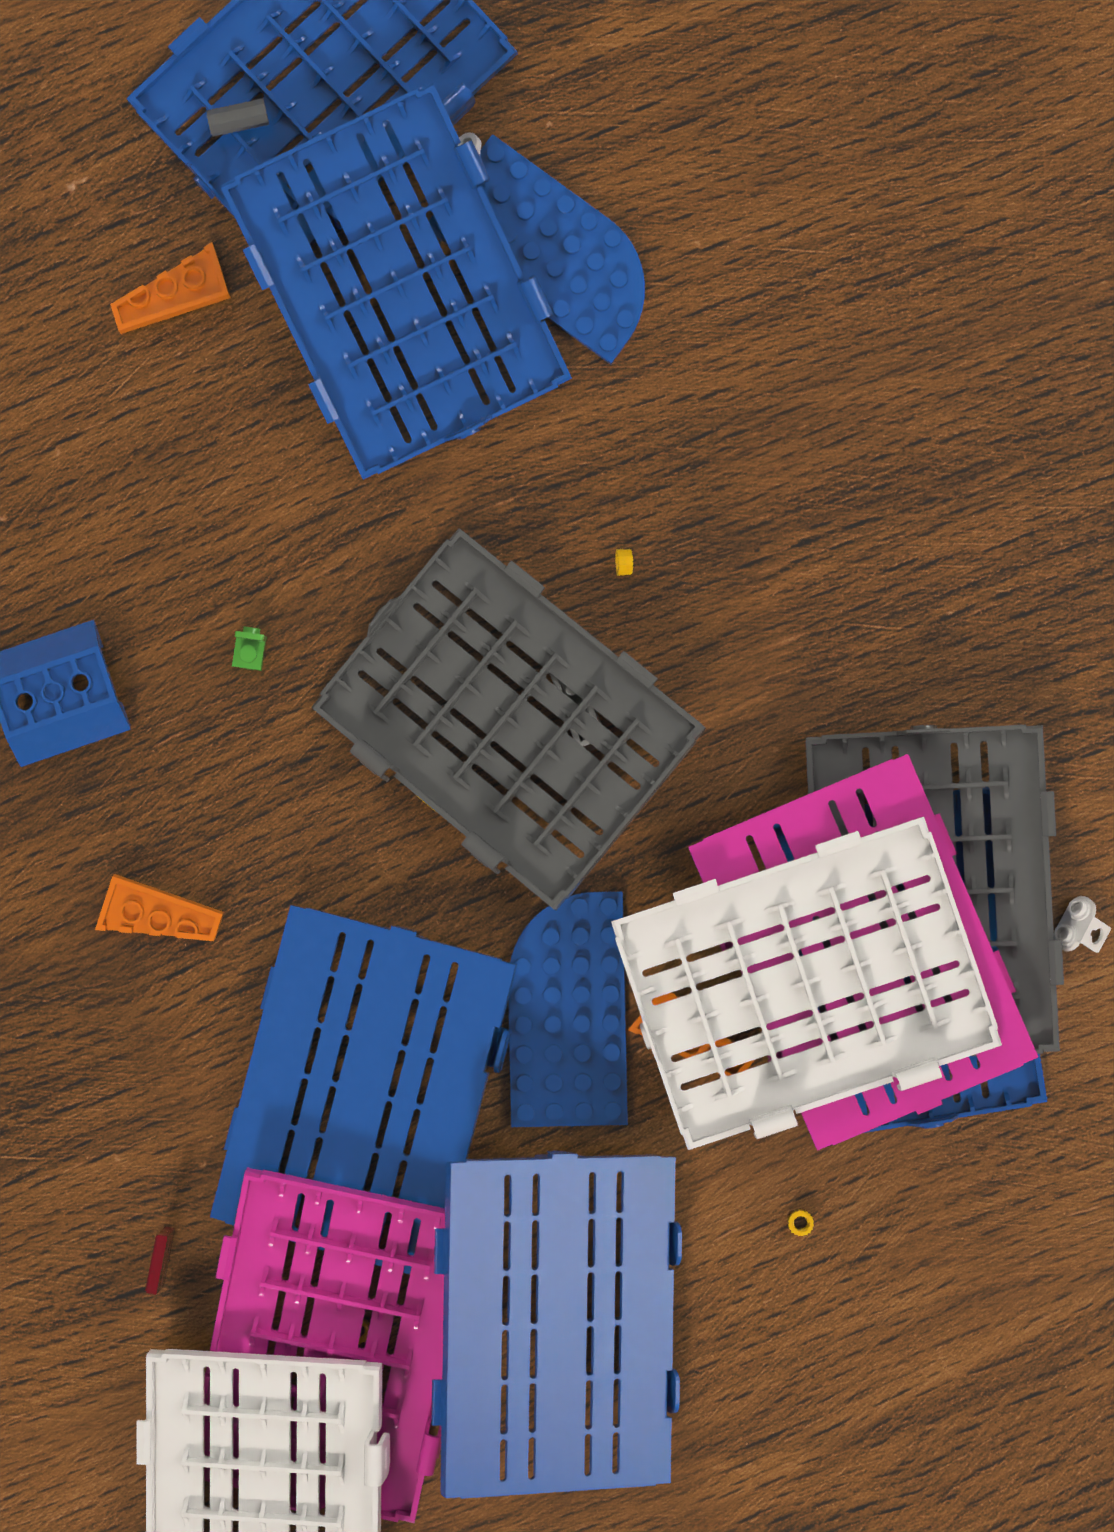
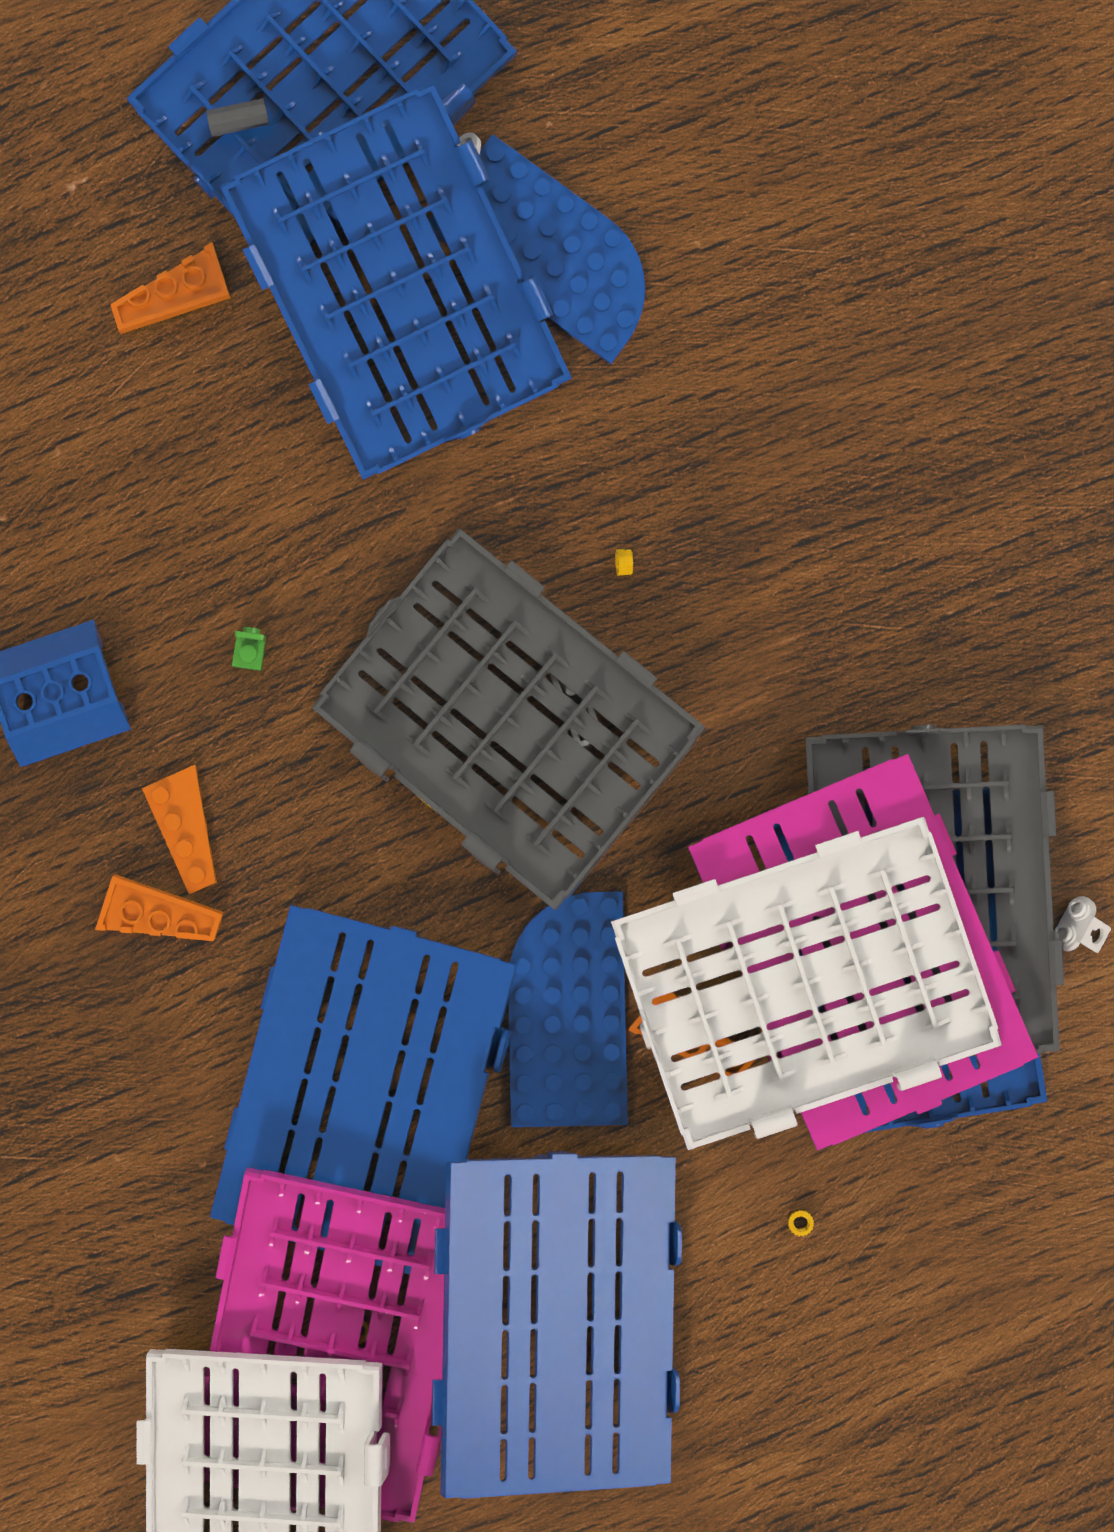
dark red tile [145,1227,175,1295] -> none
none -> orange wing [142,765,217,894]

